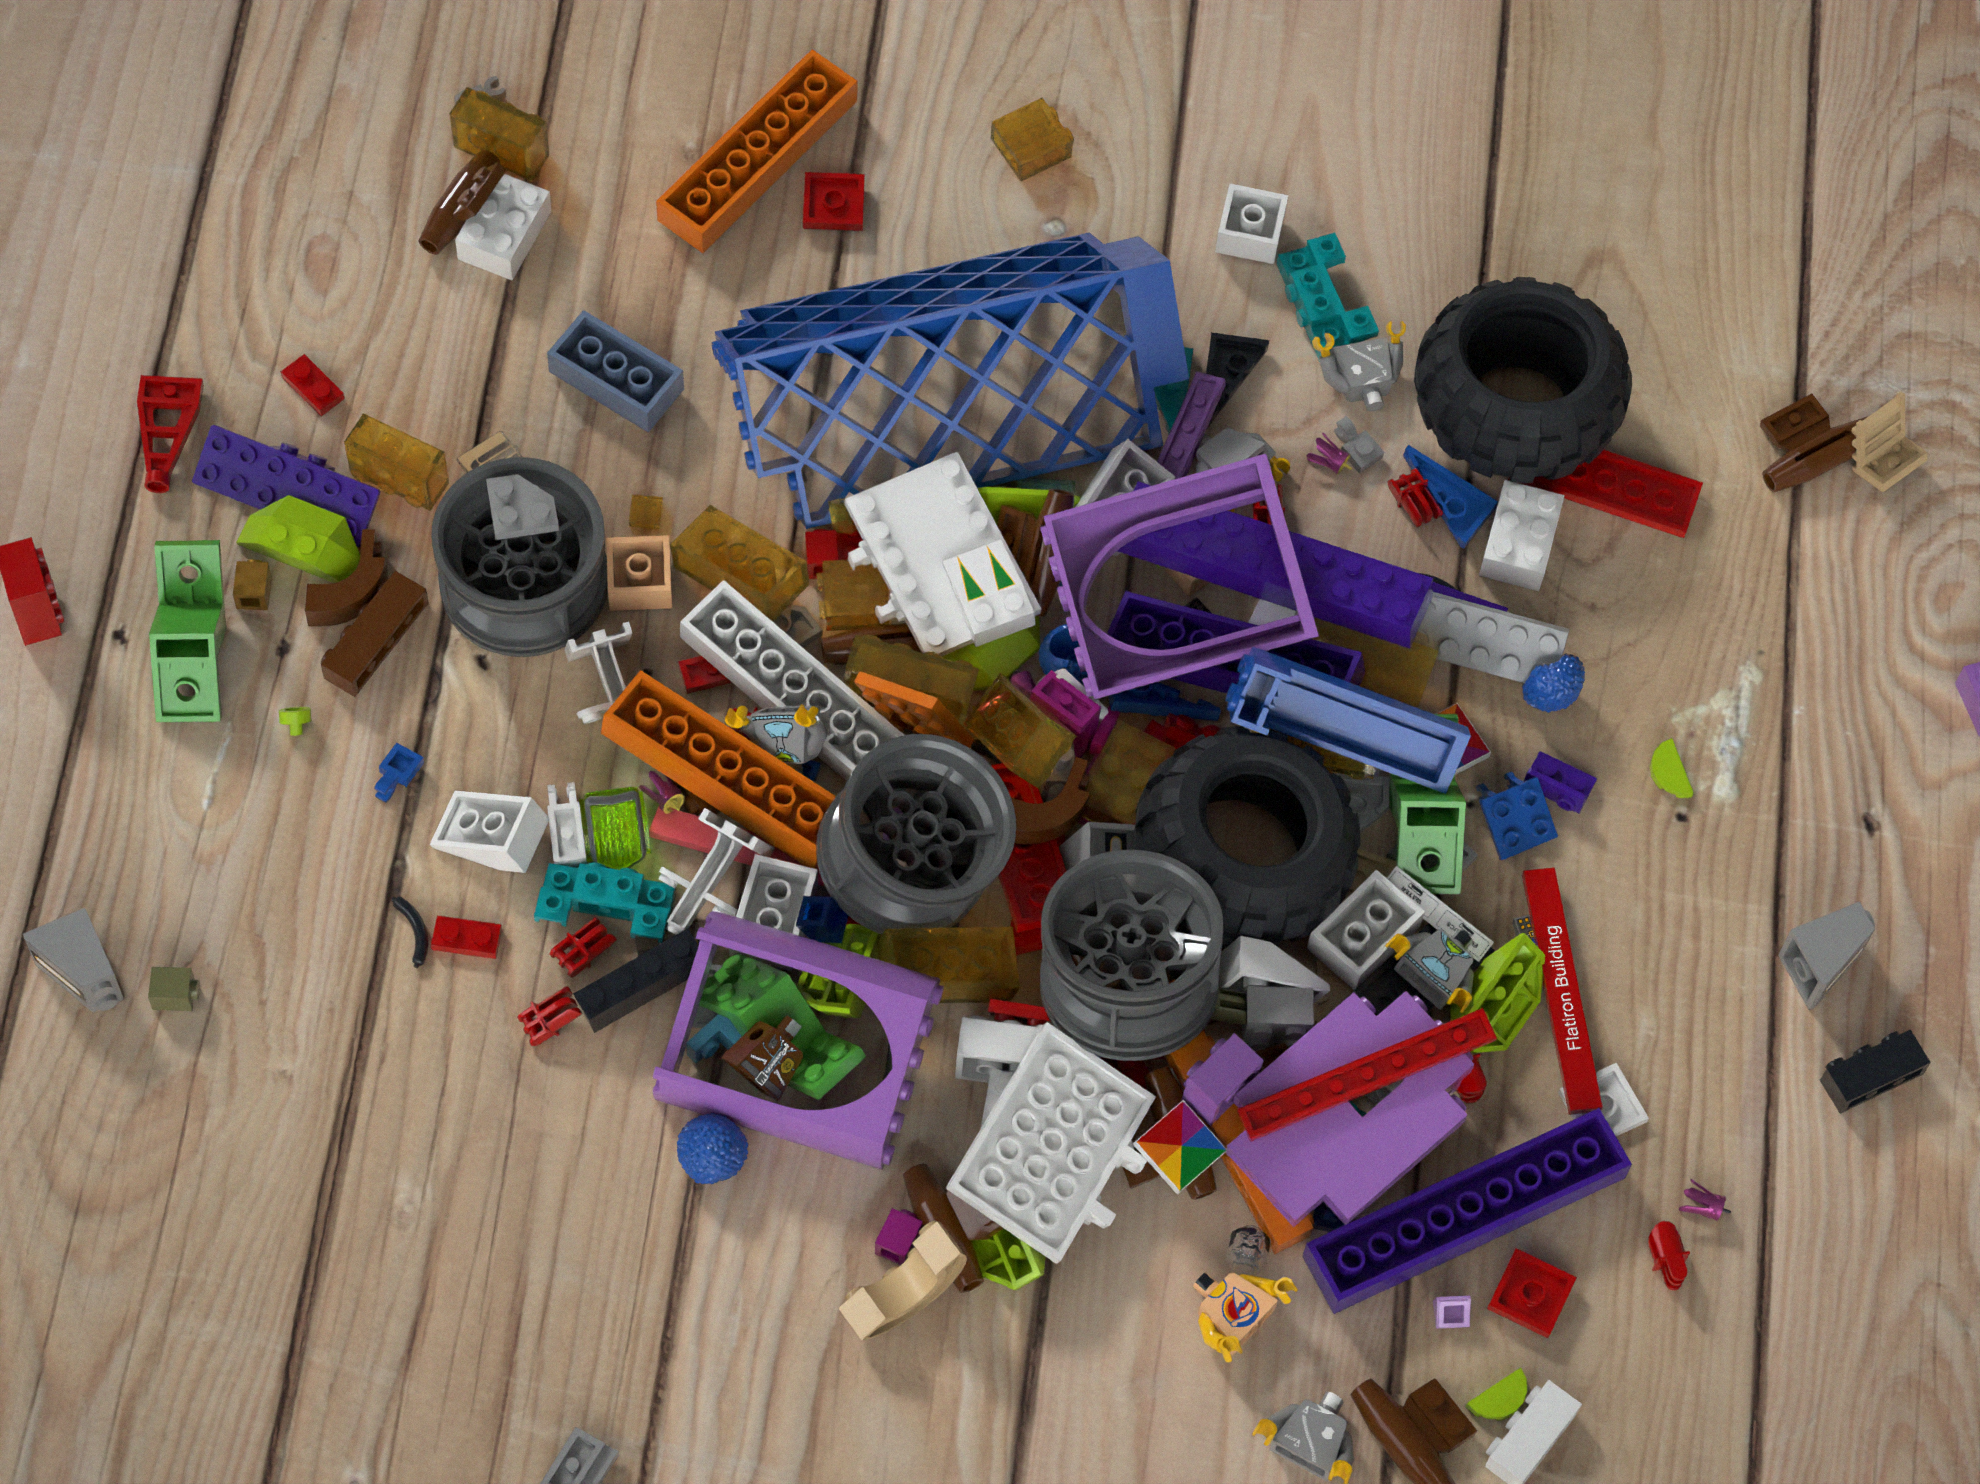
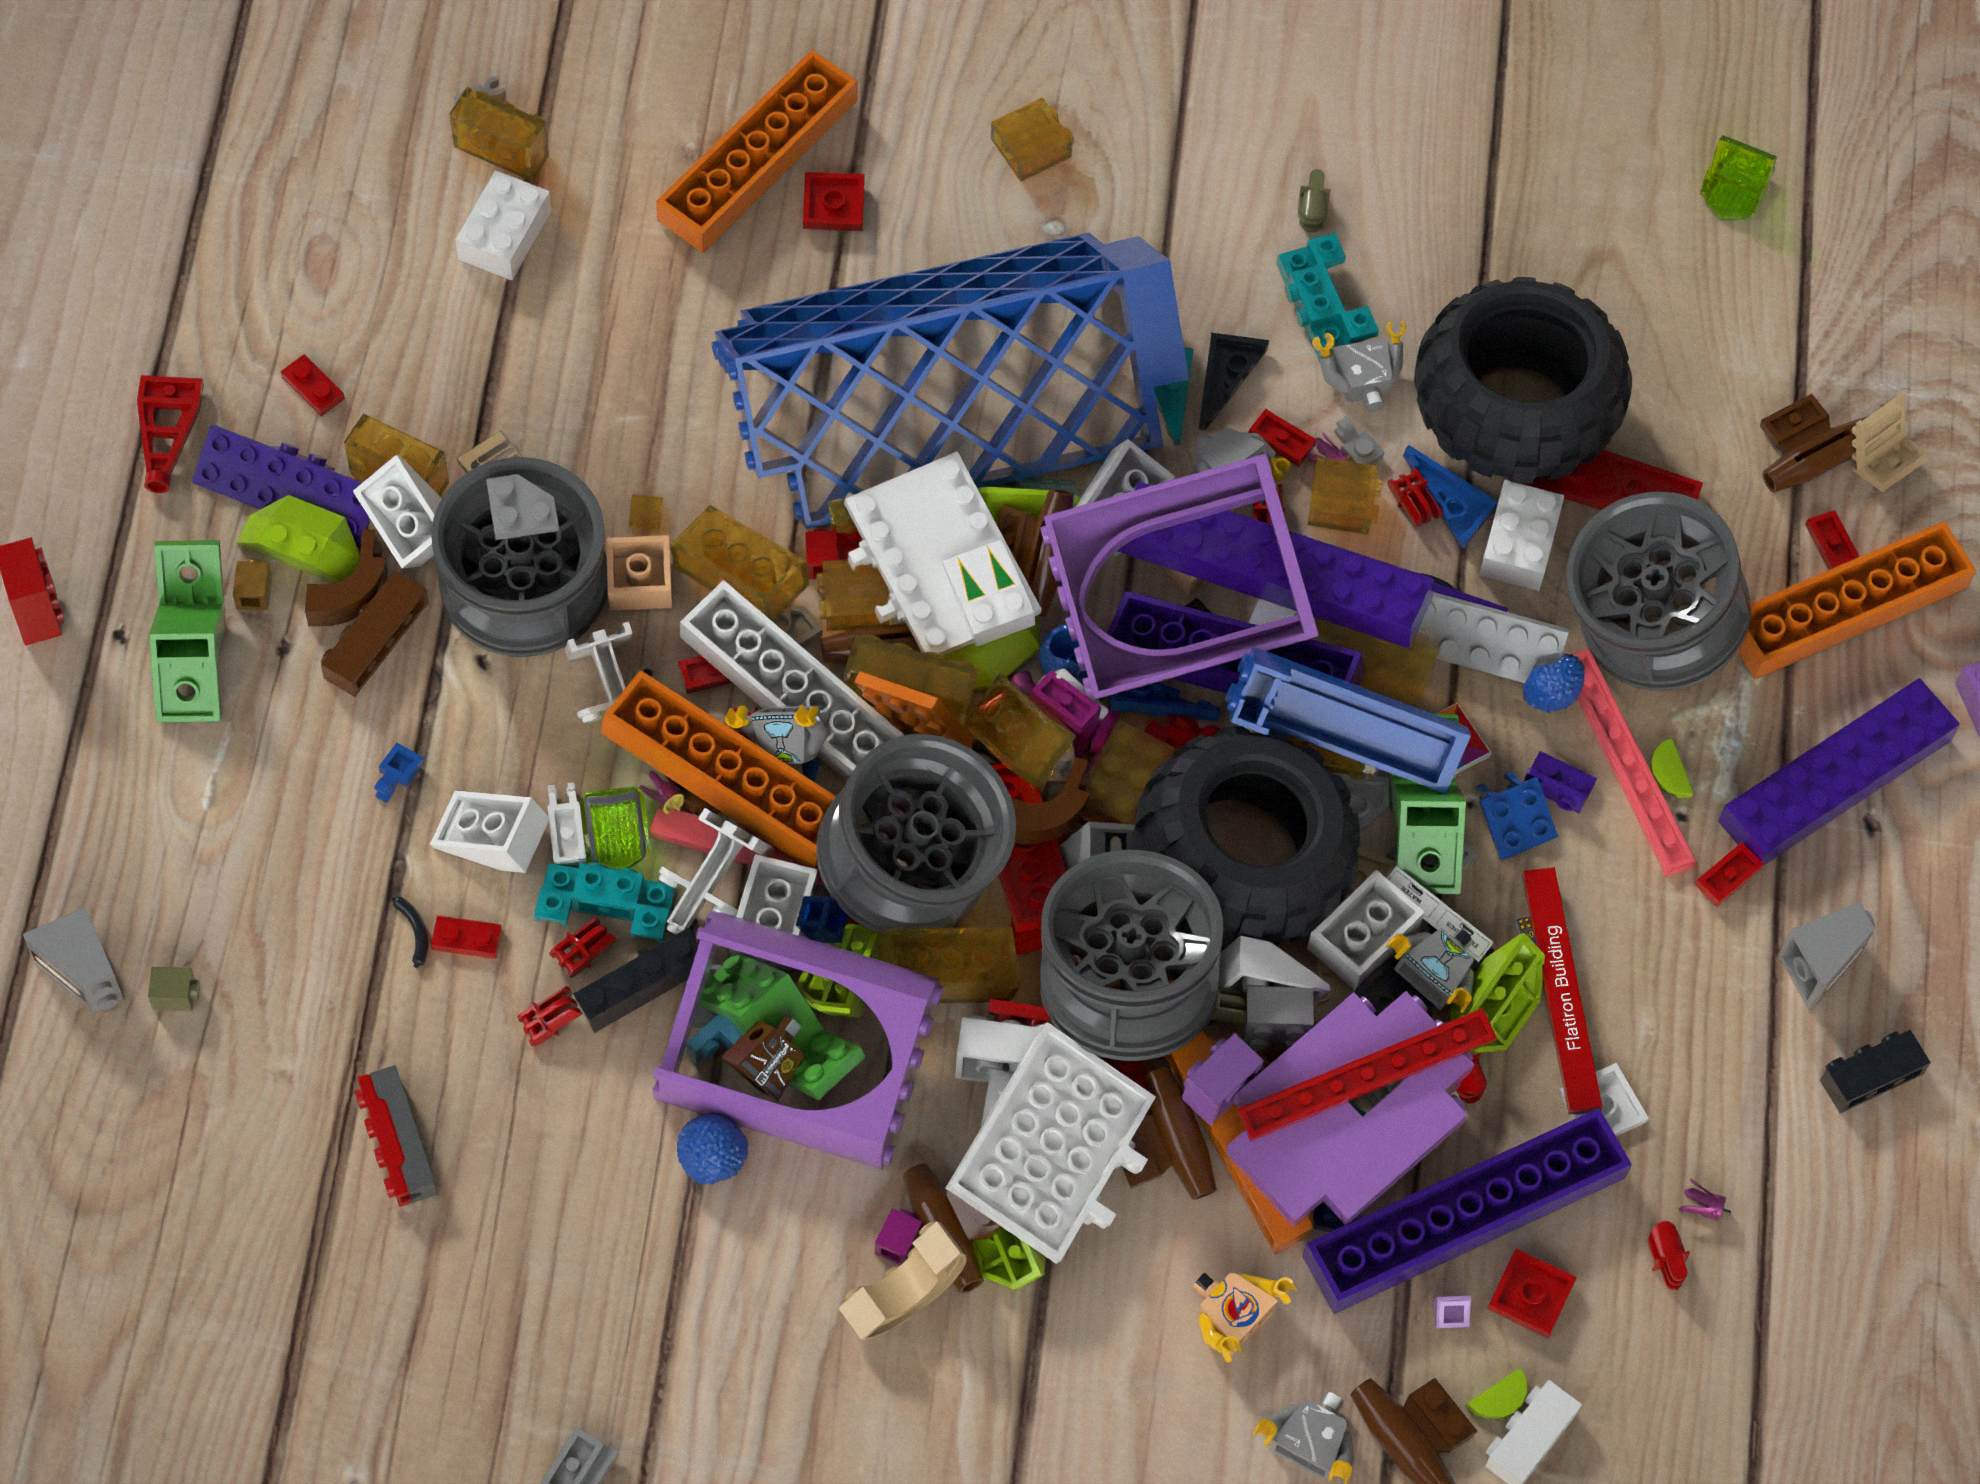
lime tile [278,707,312,736] -> none
reddish brown plate [418,149,507,255] -> none
sand blue brick [547,310,684,433] -> none
tile [1133,1100,1227,1195] -> none
medium lavender tile [1157,371,1226,479] -> none
white brick [1215,184,1288,264] -> none
clear head [1225,1225,1271,1276] -> none
none -> white slope [353,455,442,568]
none -> piece [354,1065,438,1207]
none -> red plate [1248,408,1316,467]
none -> olive arm [1298,169,1331,232]
none -> clear yellow brick [1307,457,1383,534]
none -> dark grey wheel [1566,492,1751,691]
none -> coral tile [1573,649,1697,877]
none -> red plate [1695,842,1764,907]
none -> clear neon green piece [1699,135,1778,220]
none -> dark purple brick [1718,678,1960,865]
none -> orange brick [1738,521,1977,680]
none -> red plate [1805,510,1860,570]

